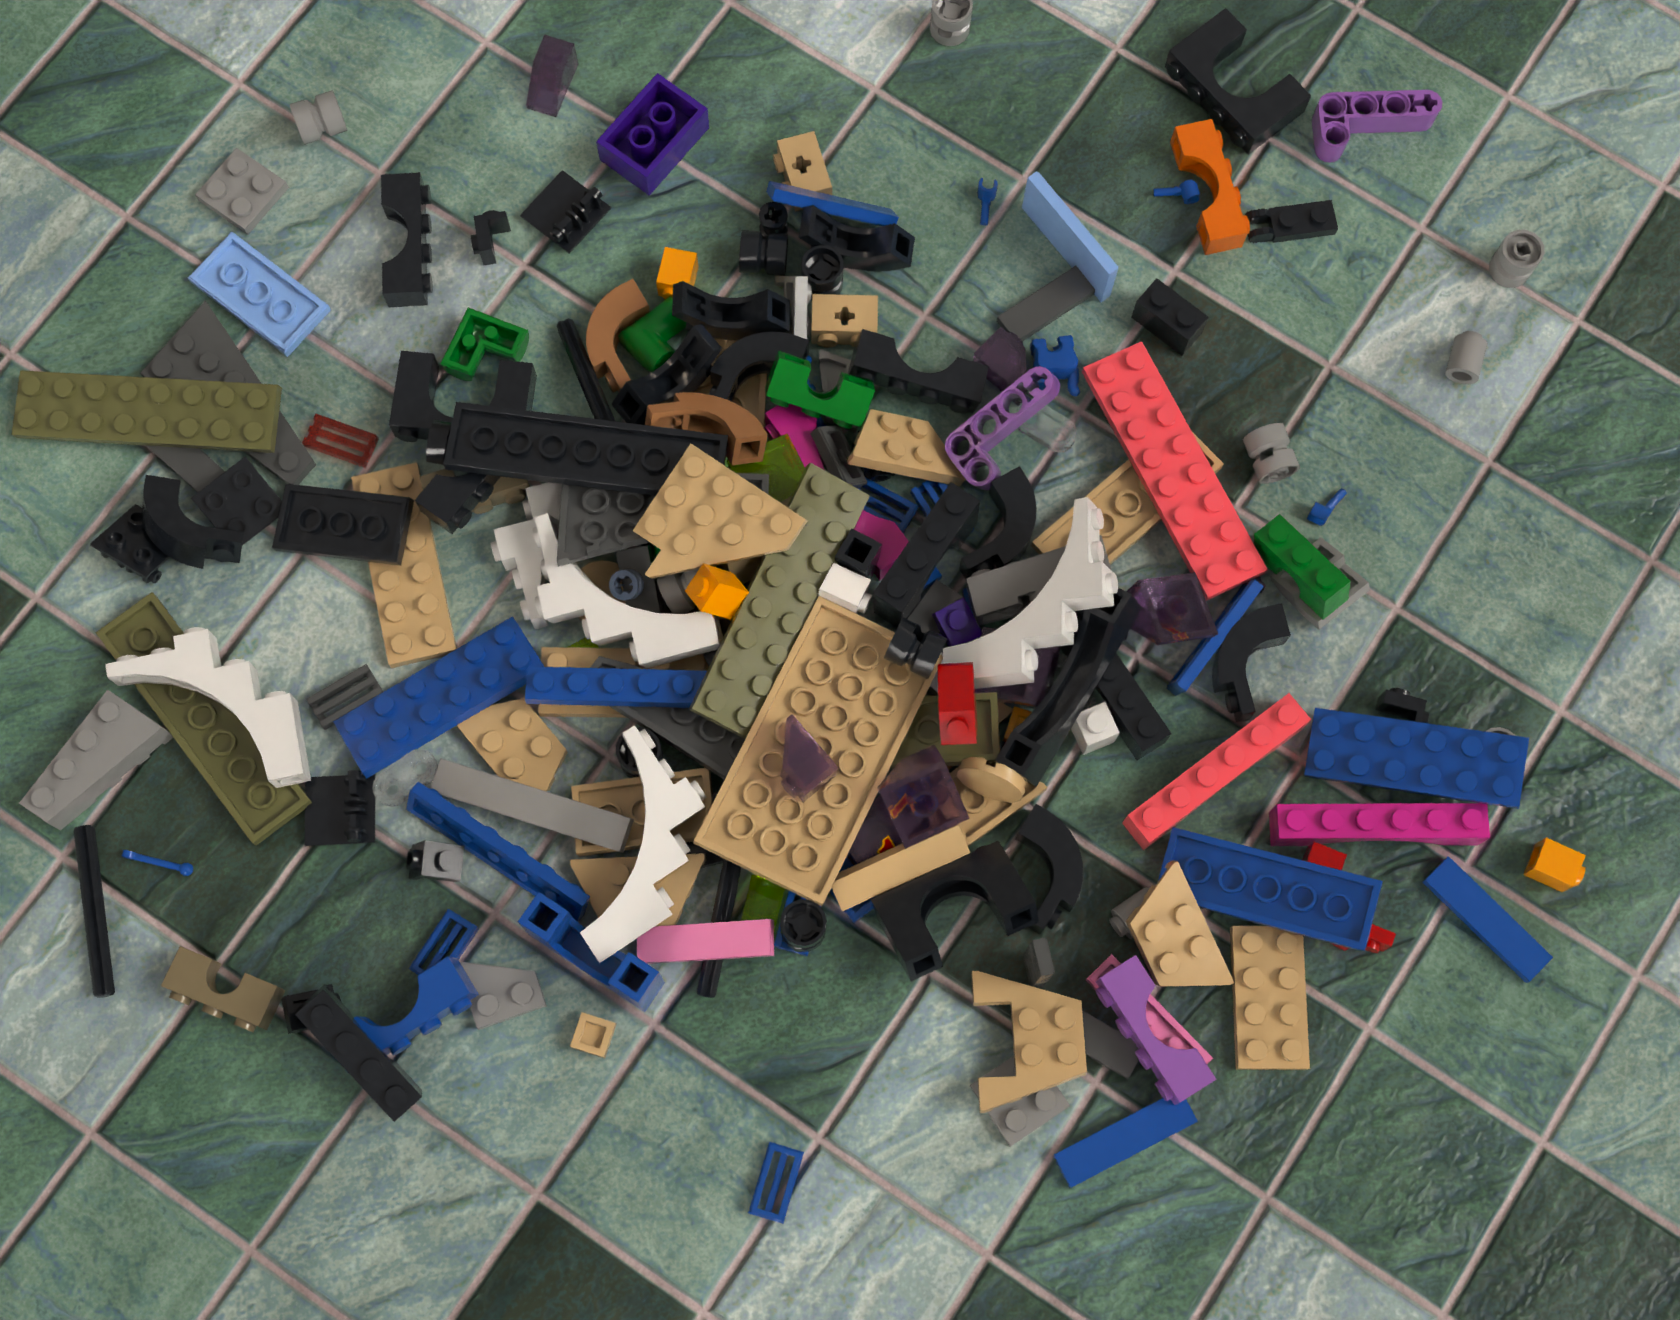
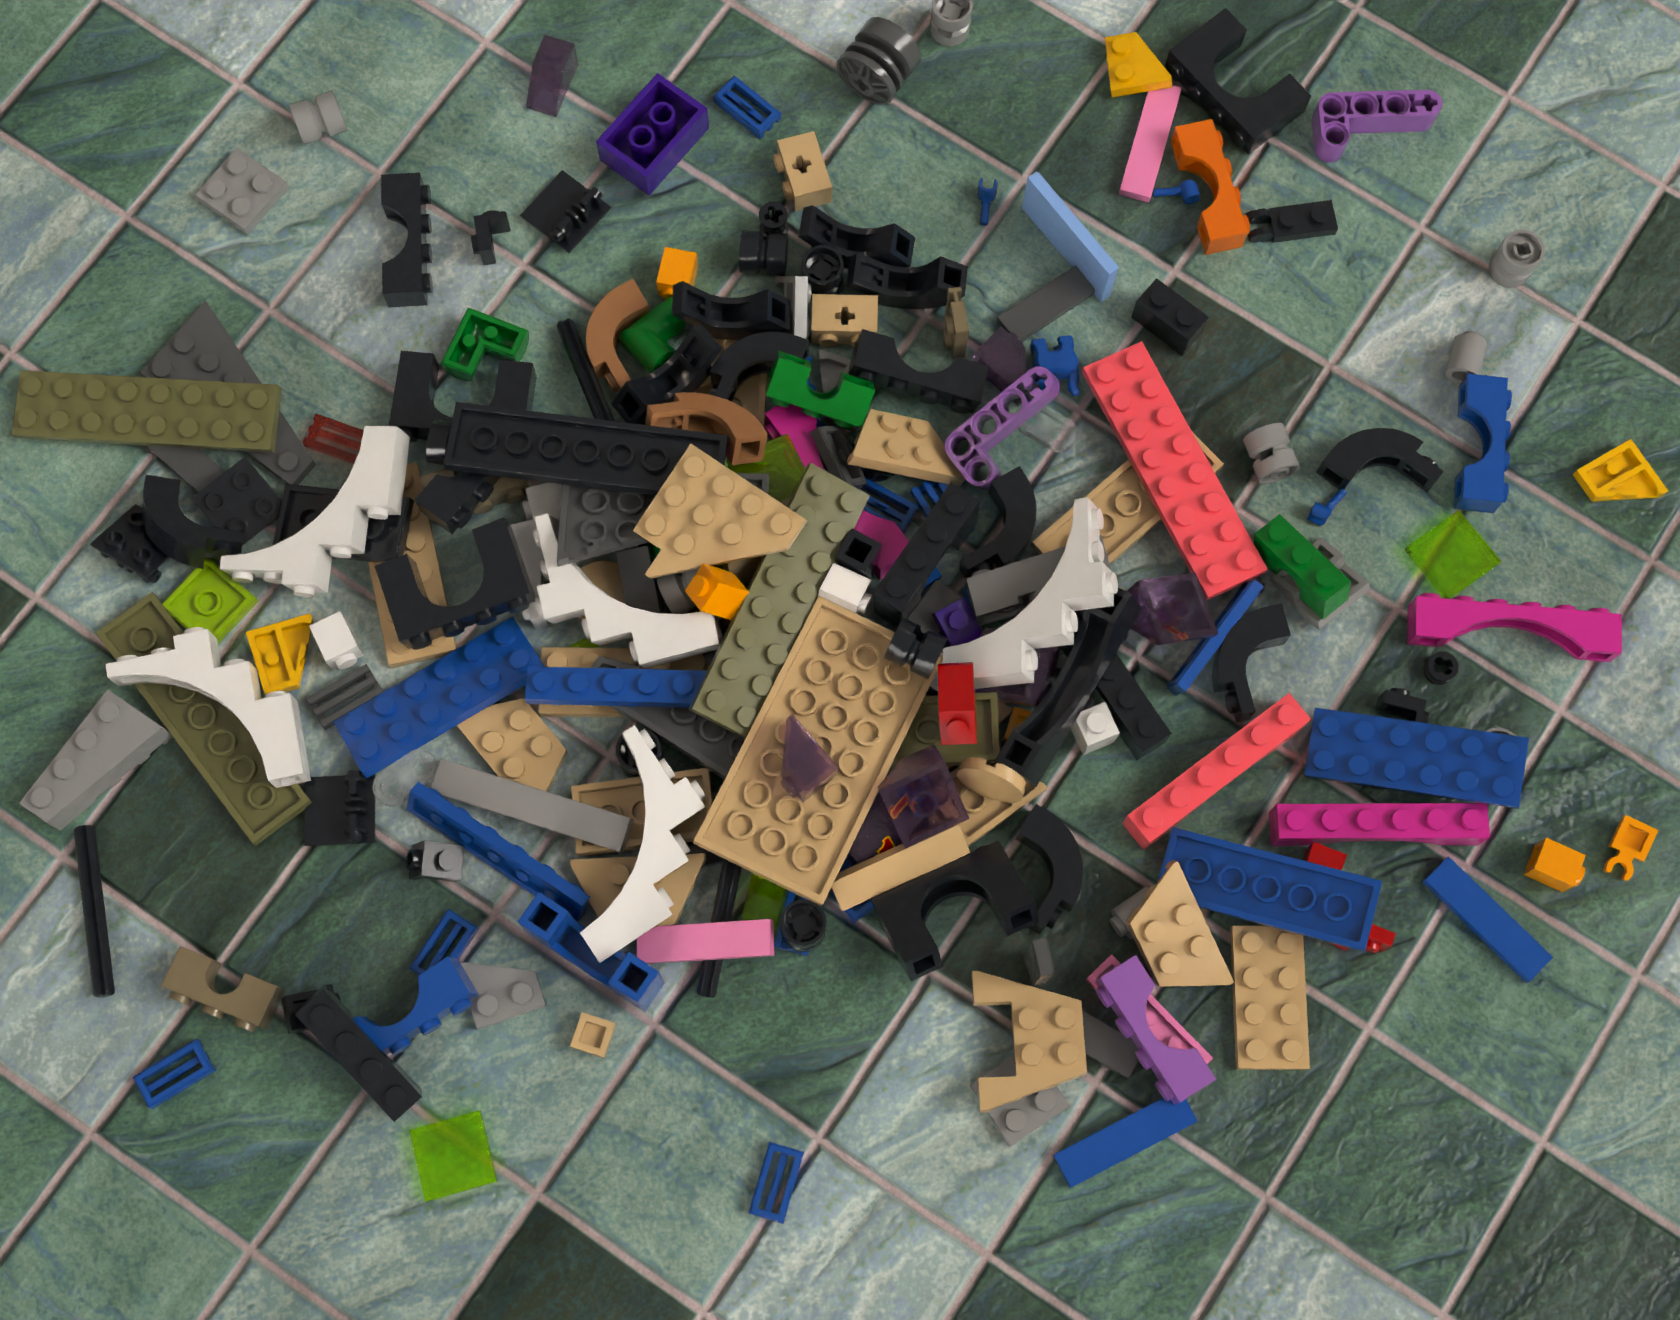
blue hinge [121,850,193,876] -> none
light blue tile [188,232,331,357] -> none
sand blue bush [609,569,644,601] -> none
blue tile [766,181,899,226] -> none
none -> blue tile [133,1039,217,1109]
none -> lime tile [162,558,259,644]
none -> white arch [220,426,410,598]
none -> yellow wing [246,613,313,695]
none -> white brick [309,611,364,670]
none -> black arch [375,518,536,650]
none -> clear neon green tile [409,1110,498,1202]
none -> blue tile [713,75,781,140]
none -> dark grey wheel [836,17,921,105]
none -> black arch [846,253,968,309]
none -> dark tan plate [942,287,969,359]
none -> yellow wing [1105,32,1173,98]
none -> bright pink tile [1118,85,1182,203]
none -> black arch [1316,428,1444,492]
none -> clear neon green tile [1405,510,1502,599]
none -> dark pink arch [1407,593,1622,662]
none -> black bush [1424,651,1458,685]
none -> blue arch [1454,374,1512,513]
none -> yellow wing [1572,439,1668,502]
none -> light orange plate [1603,815,1659,881]

